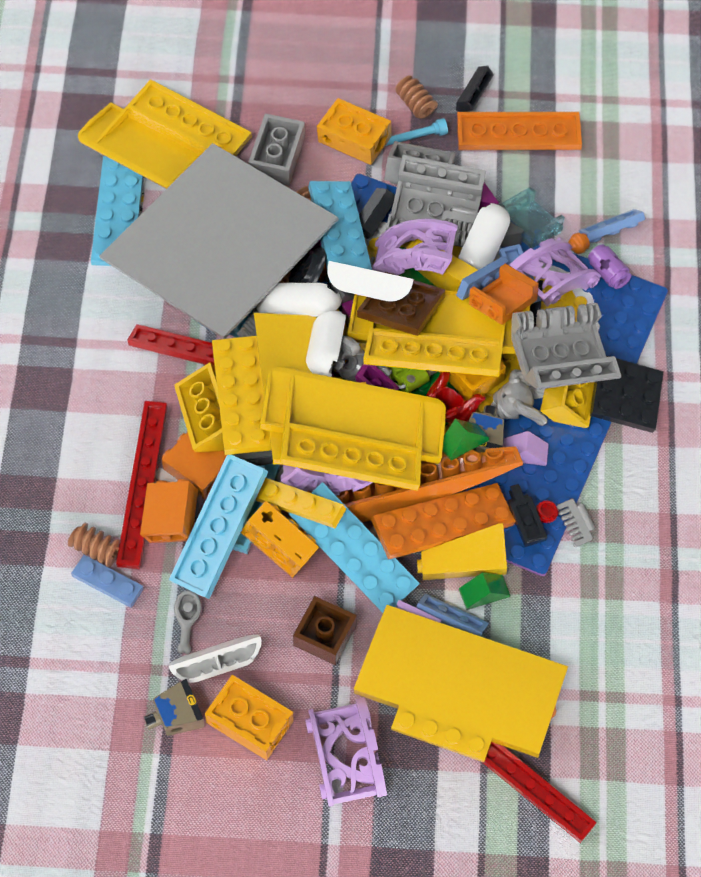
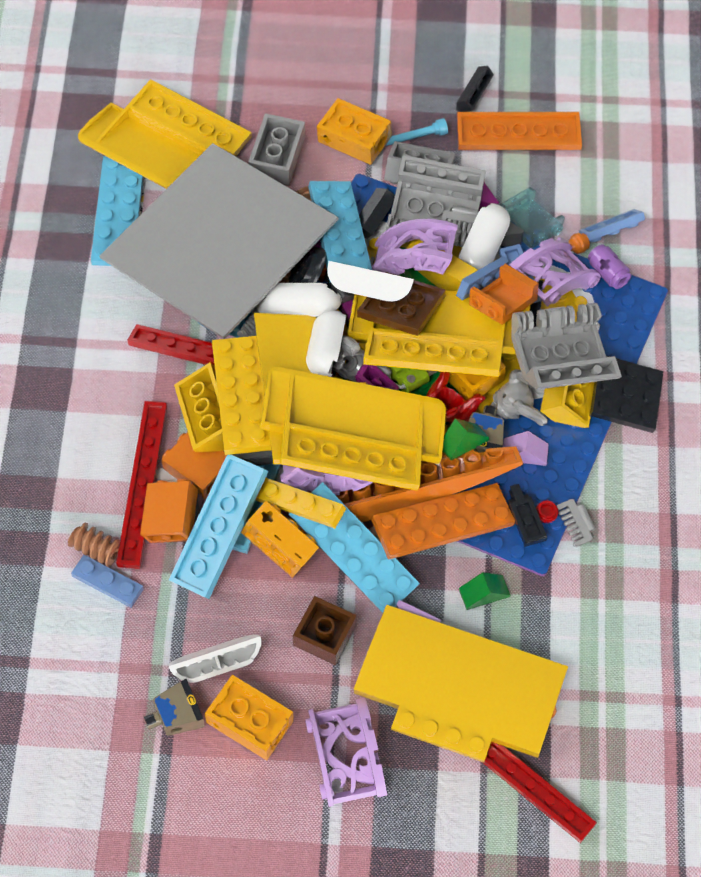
light grey piece [174,590,201,654] -> none
nougat piece [395,75,438,119] -> none
medium blue plate [416,593,489,637] -> none
yellow slope [417,523,507,580] -> none

